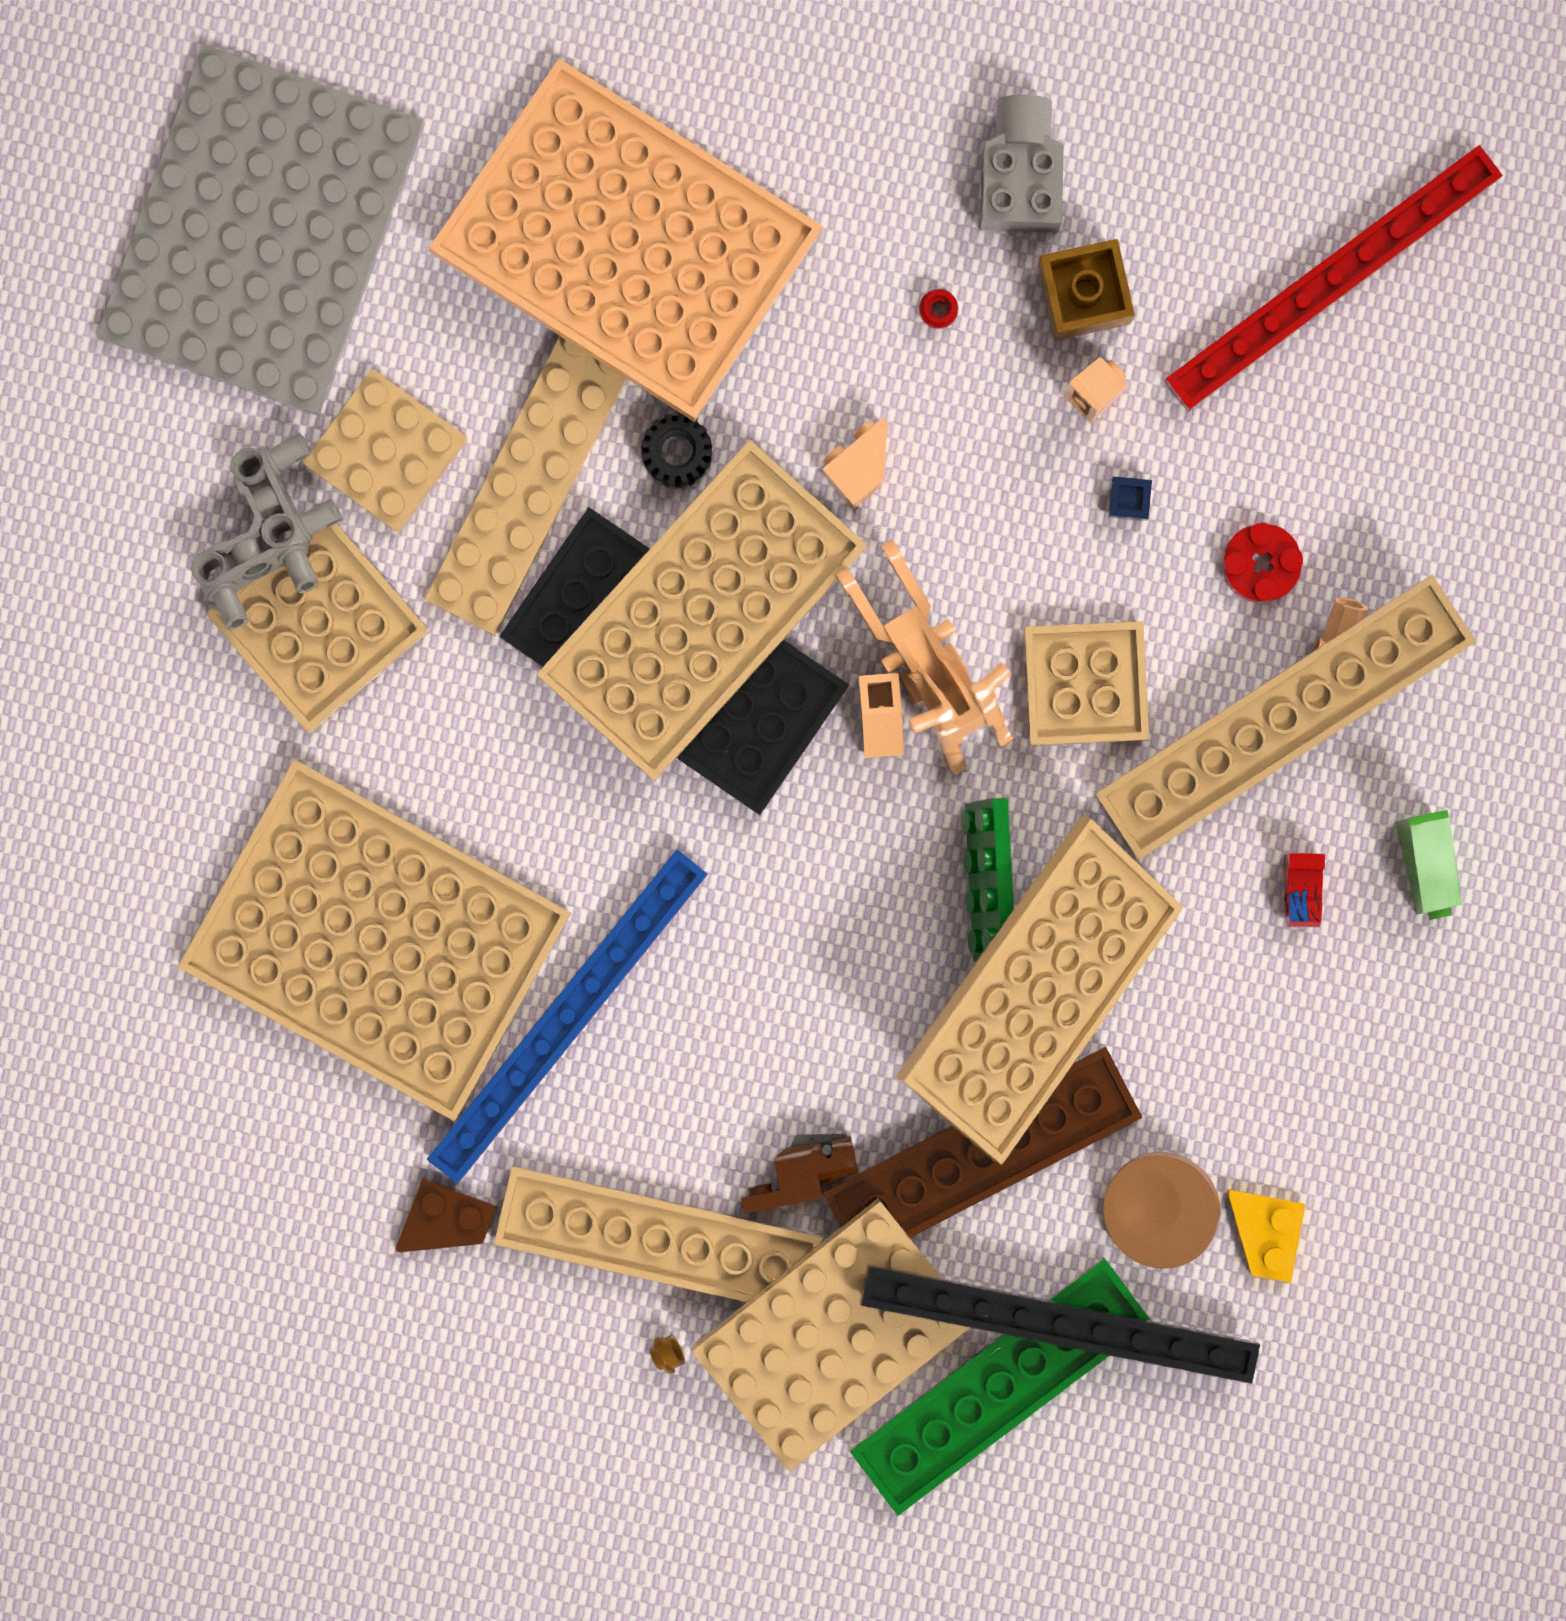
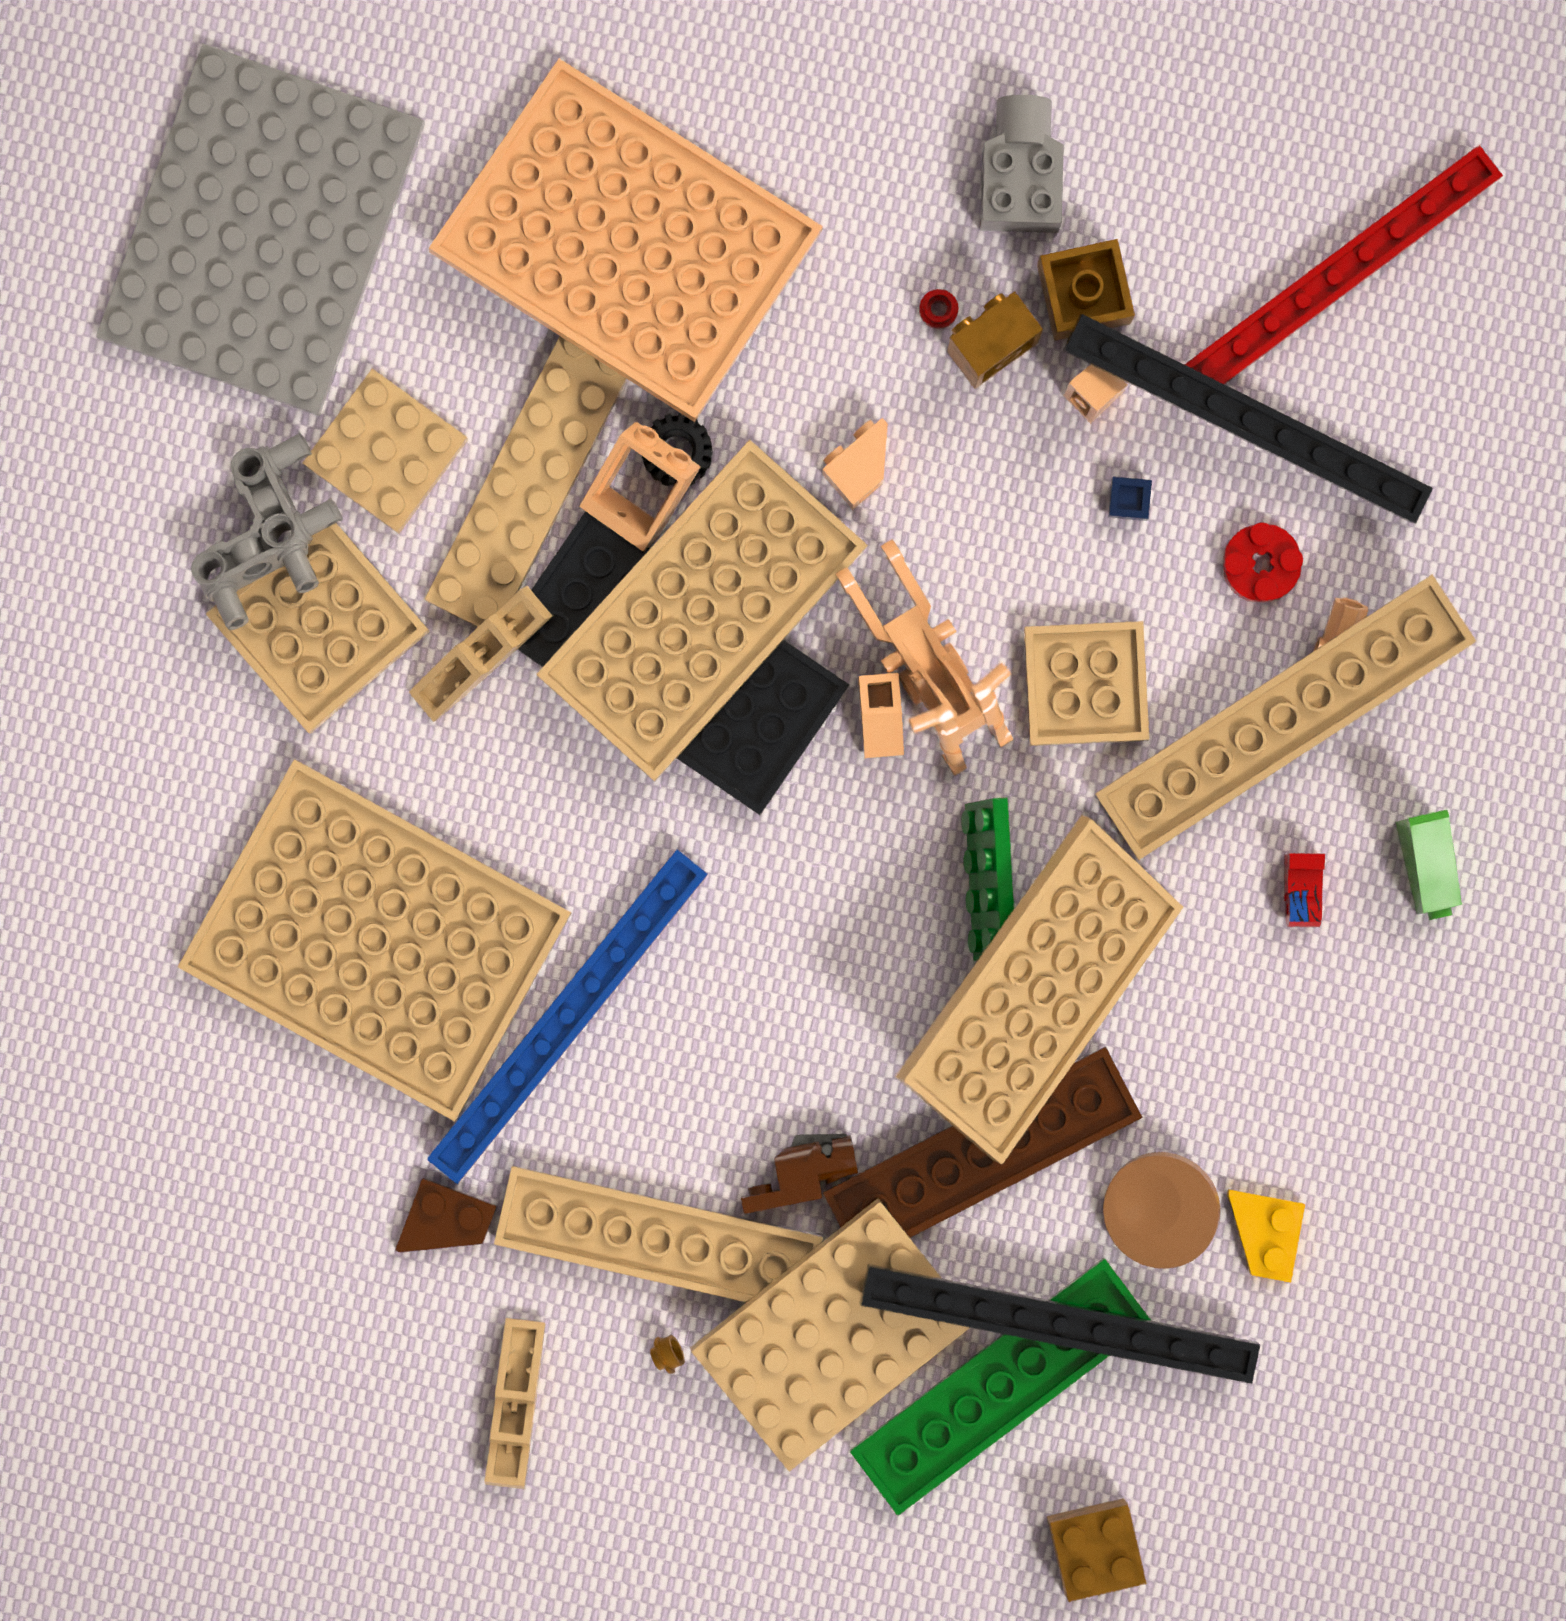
none -> tan slope [409,586,552,722]
none -> tan slope [484,1318,546,1489]
none -> light nougat window [579,422,700,552]
none -> pearl gold brick [947,291,1043,389]
none -> pearl gold brick [1047,1498,1147,1602]
none -> black plate [1062,314,1433,524]

